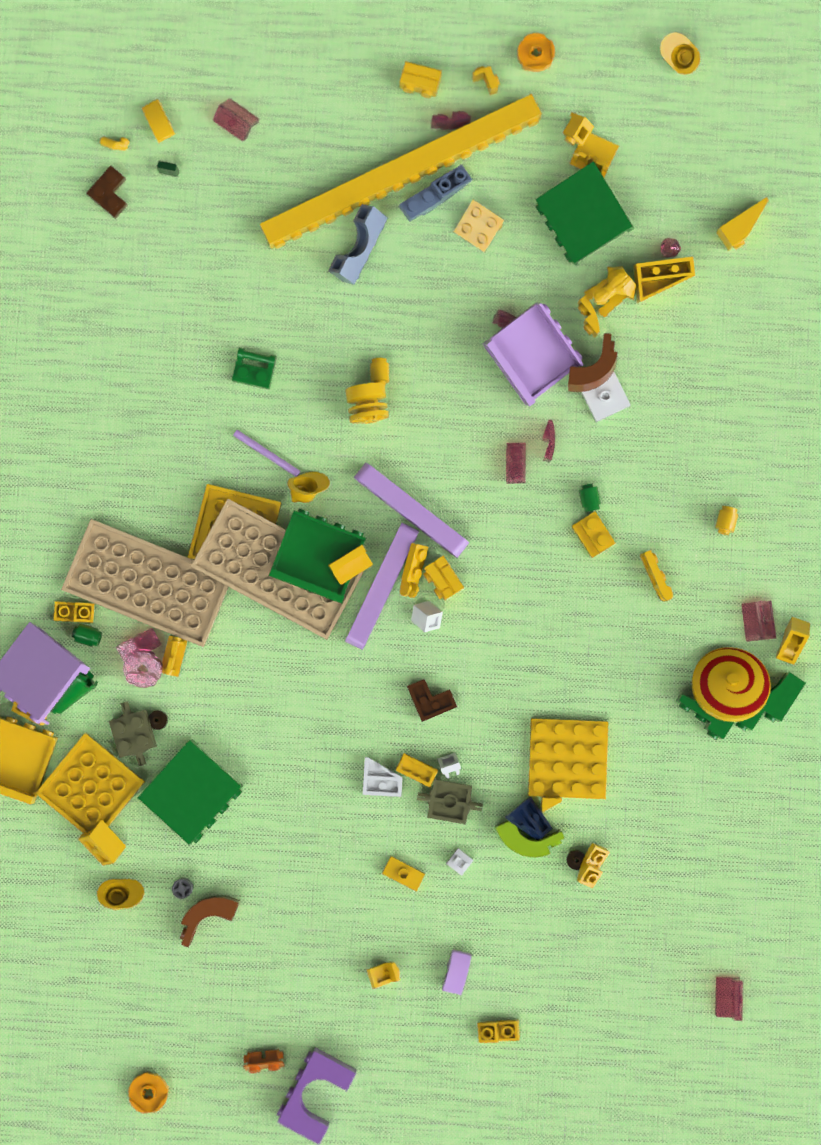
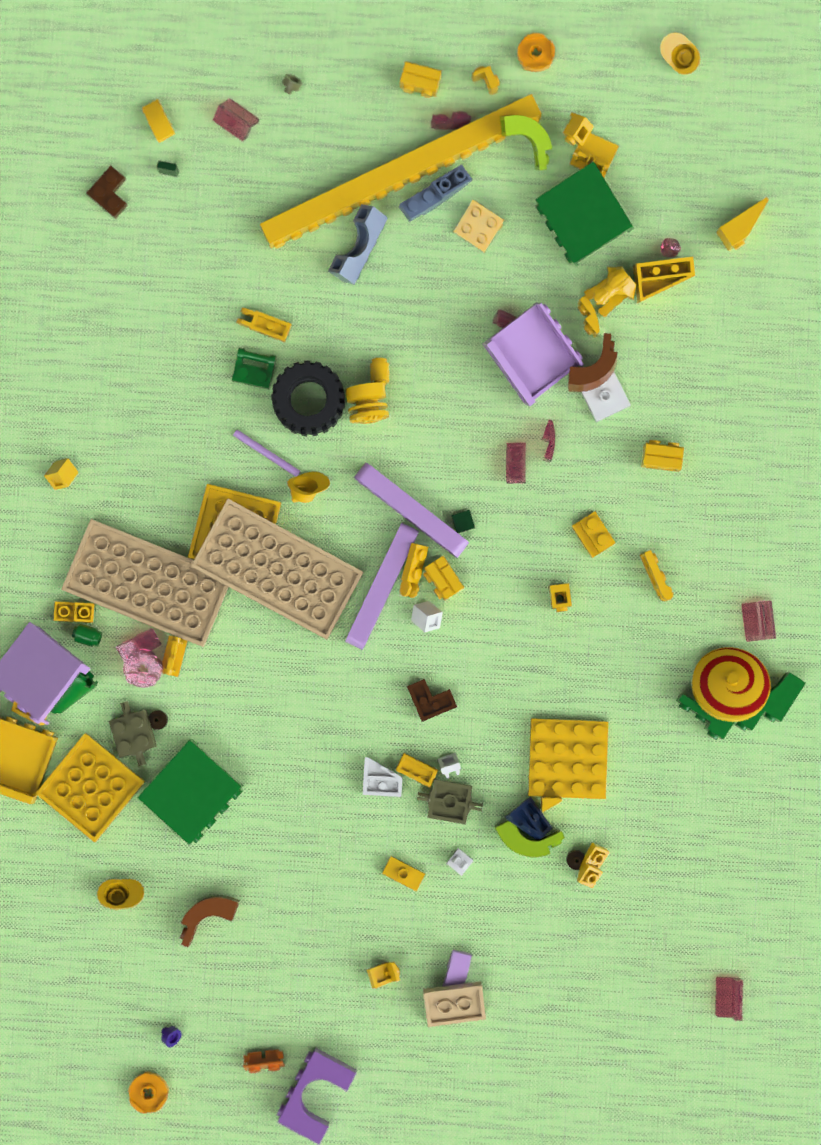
yellow panel [78,820,126,866] -> none
yellow arm [100,136,129,151] -> none
flat silver wheel [172,878,193,899] -> none
green panel [269,508,367,603] -> none
yellow panel [328,545,373,584] -> none
yellow slope [477,1020,520,1043] -> none
green brick [579,483,601,512] -> none
yellow brick [715,506,738,535] -> none
yellow arch [776,617,810,665] -> none
none -> yellow panel [44,458,78,490]
none -> dark purple tile [161,1026,182,1047]
none -> yellow hinge [236,308,292,343]
none -> black tyre [271,360,345,437]
none -> olive tile [282,74,302,94]
none -> tan plate [423,981,486,1027]
none -> dark green tile [451,510,475,534]
none -> lime arch [500,115,552,171]
none -> yellow brick [548,583,572,612]
none -> yellow brick [641,440,684,472]

